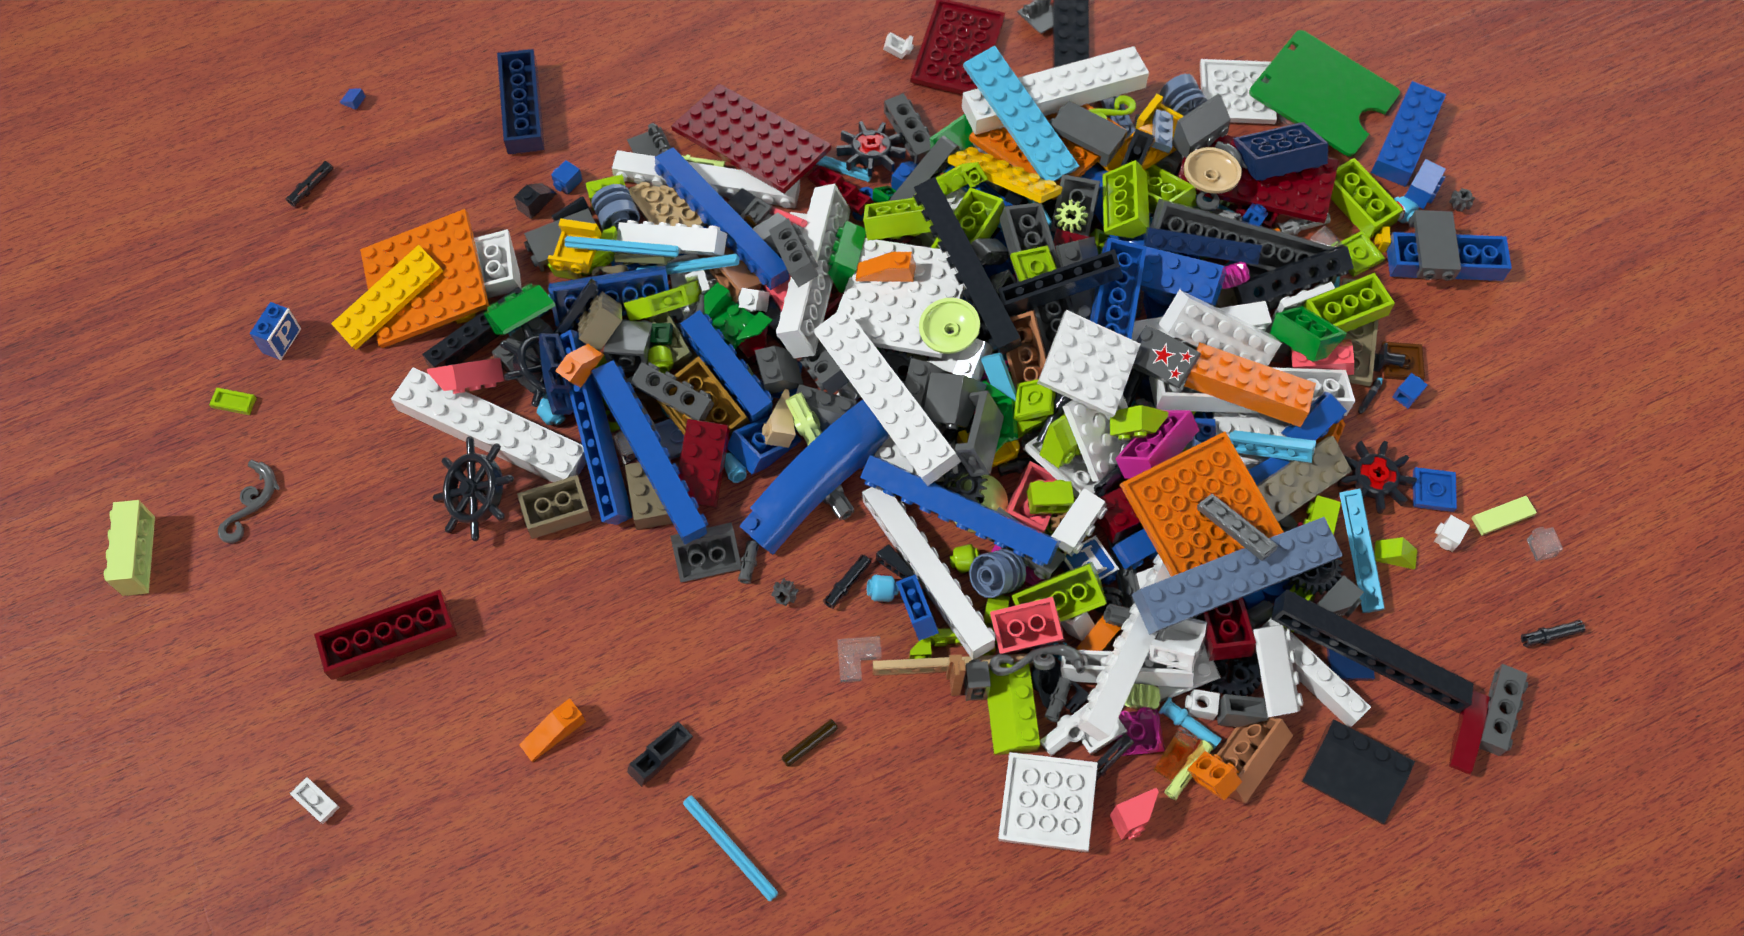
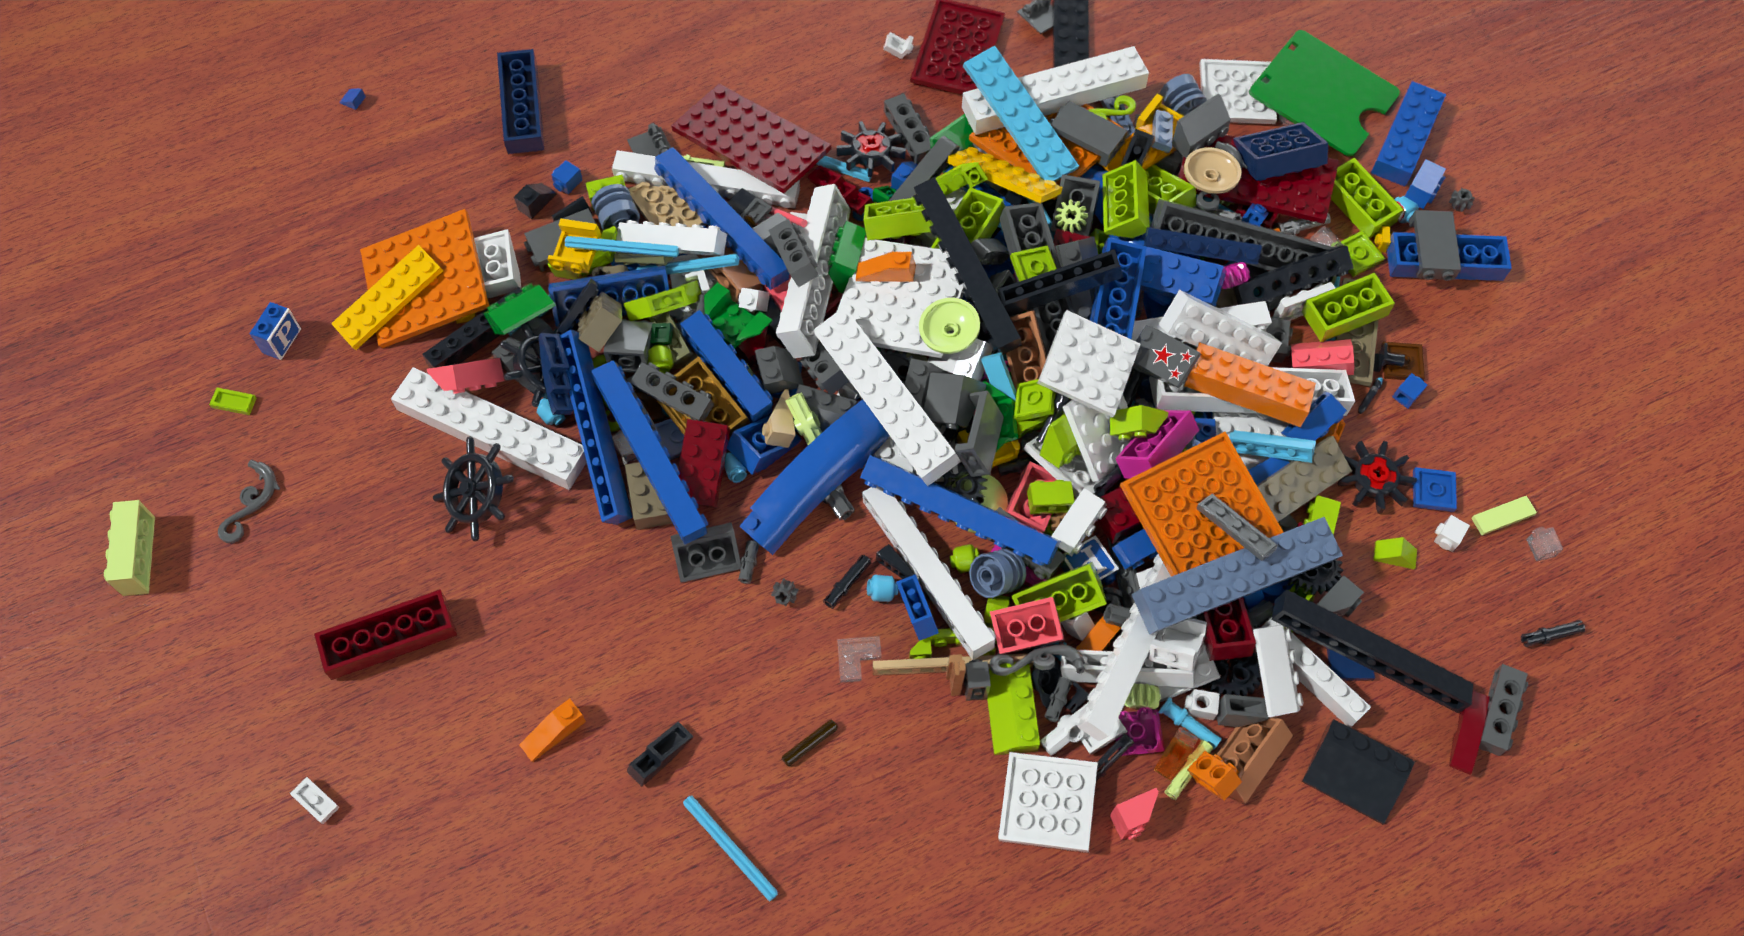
black pin [285,161,334,207] -> none
dark tan brick [517,475,592,539] -> none
orange slope [556,344,604,388] -> none
green slope [1270,306,1347,361] -> none
medium azure plate [1339,489,1385,613] -> none

